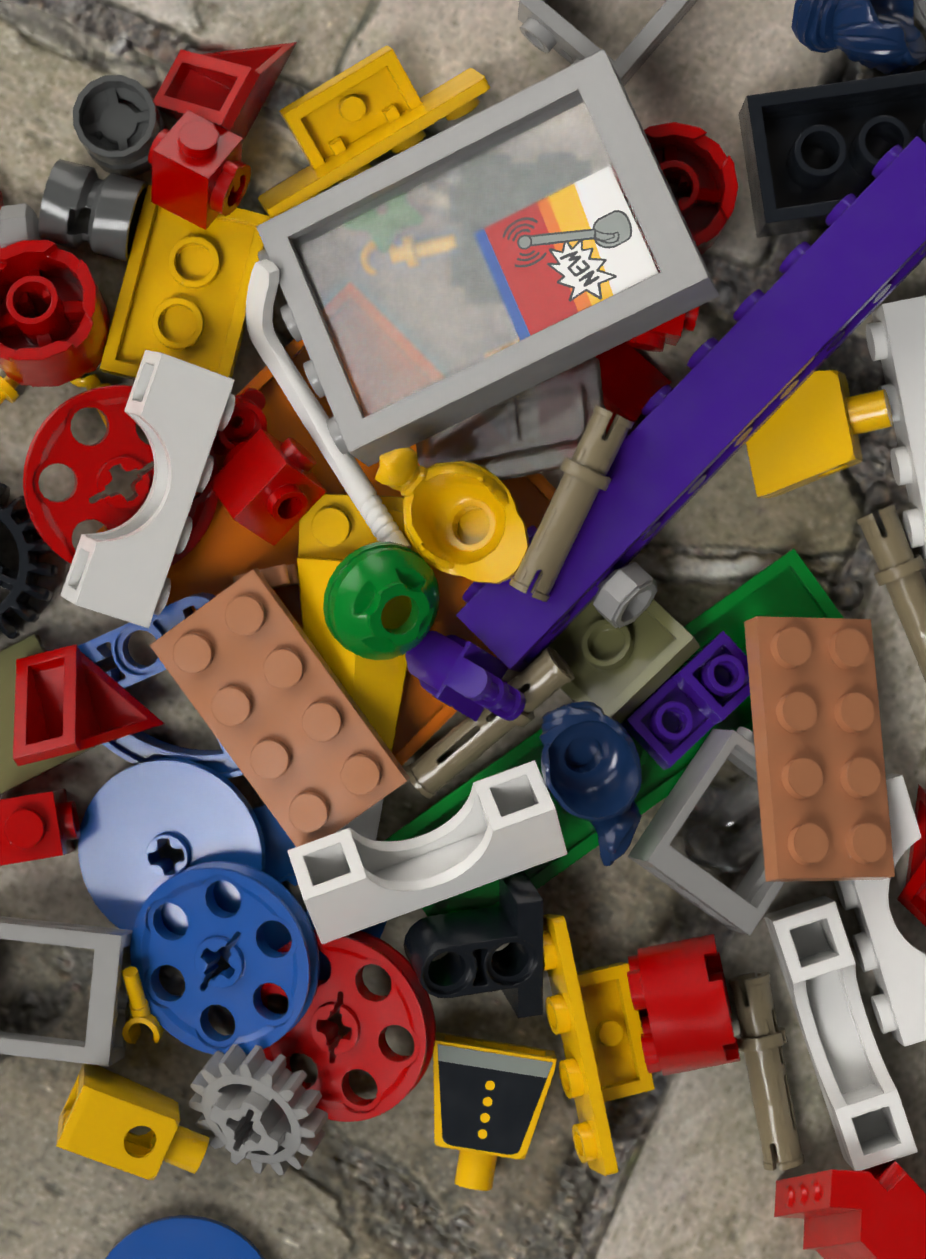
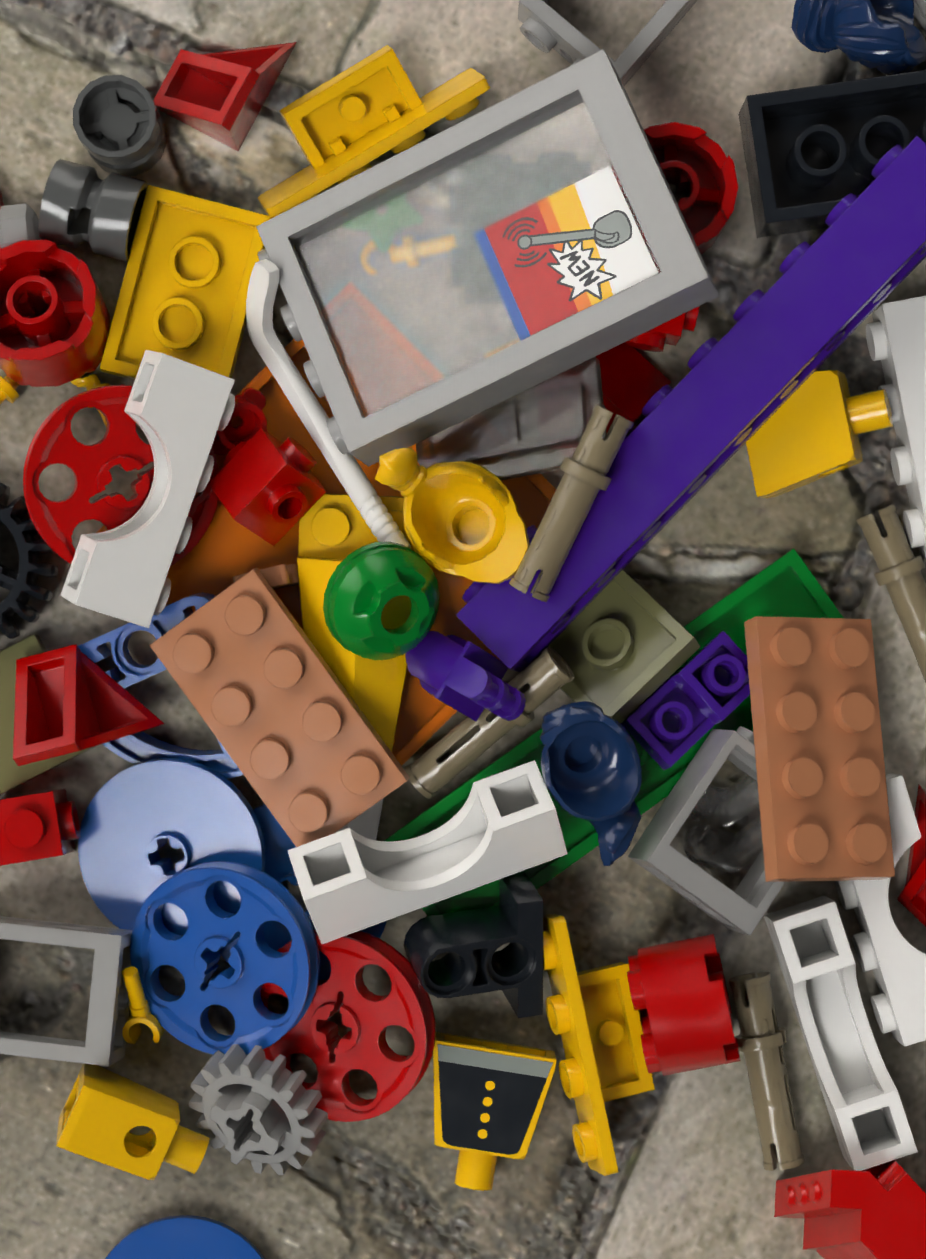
red brick [148,110,251,230] -> none
light grey tile [593,562,658,628] -> none

